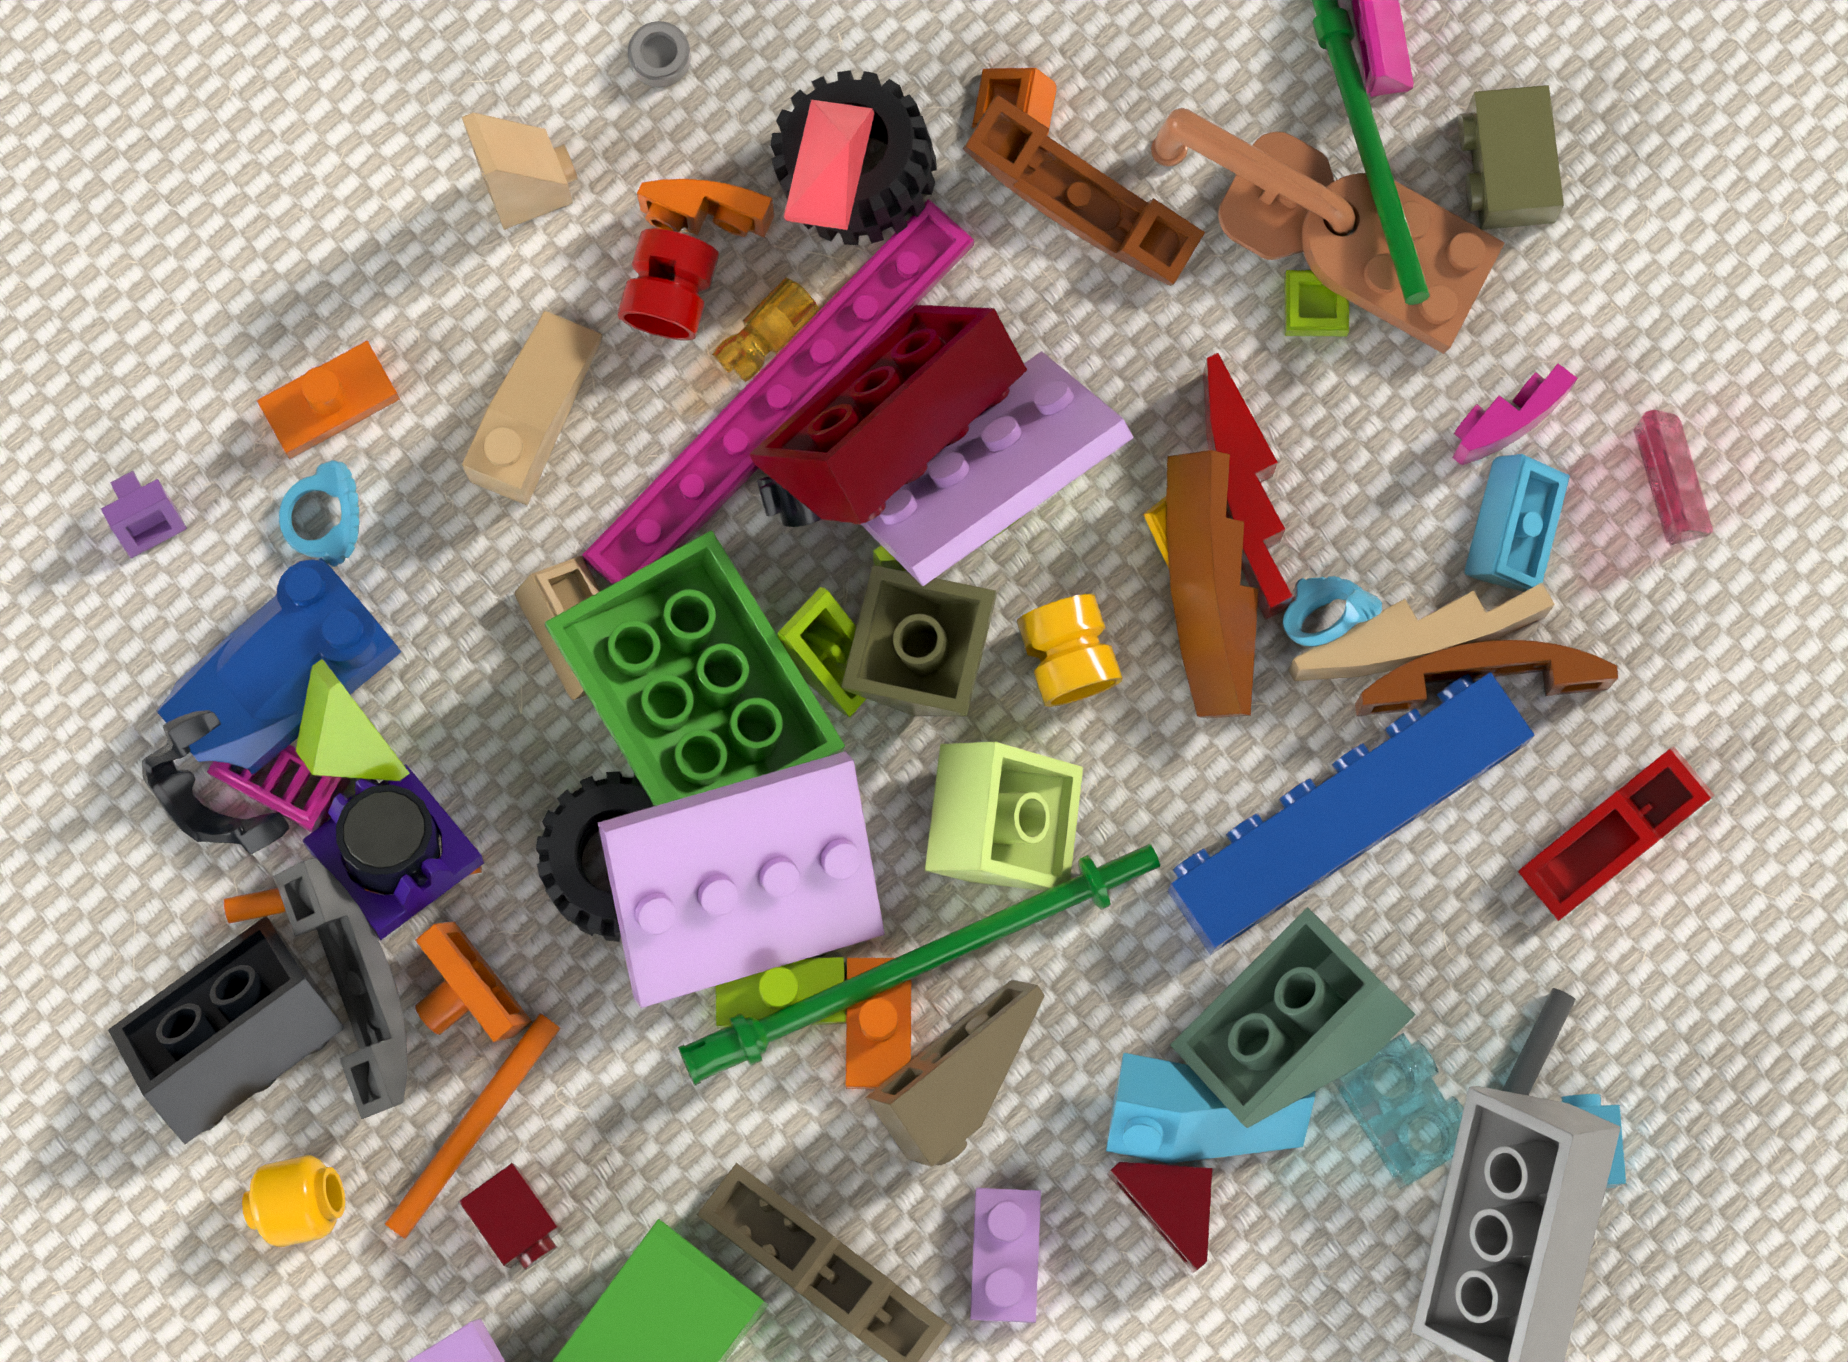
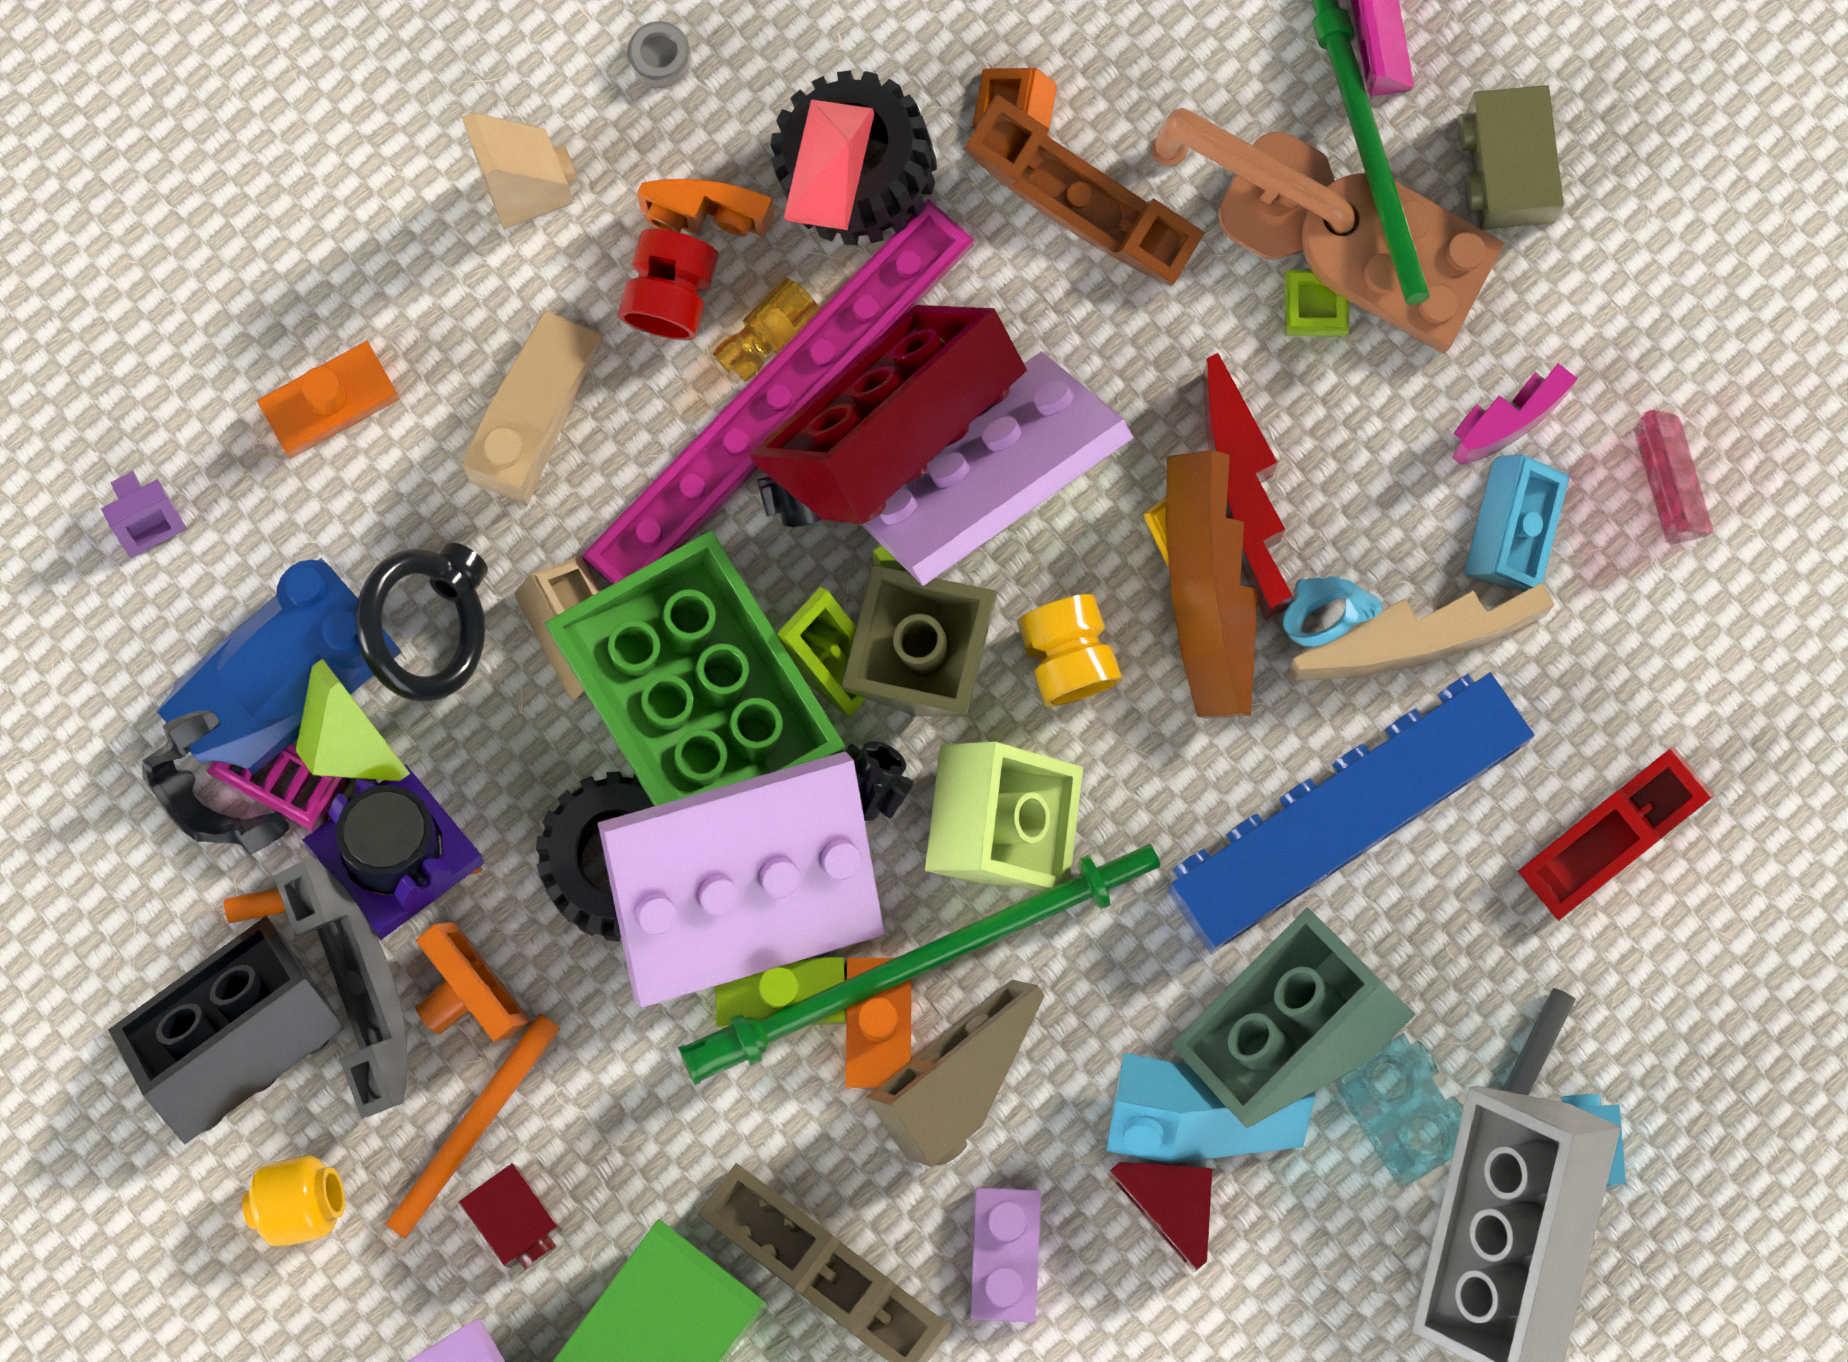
medium azure piece [279,460,360,567] -> none
dark orange slope [1355,640,1619,716] -> none
none -> black piece [356,543,488,702]
none -> black gear [845,741,914,821]

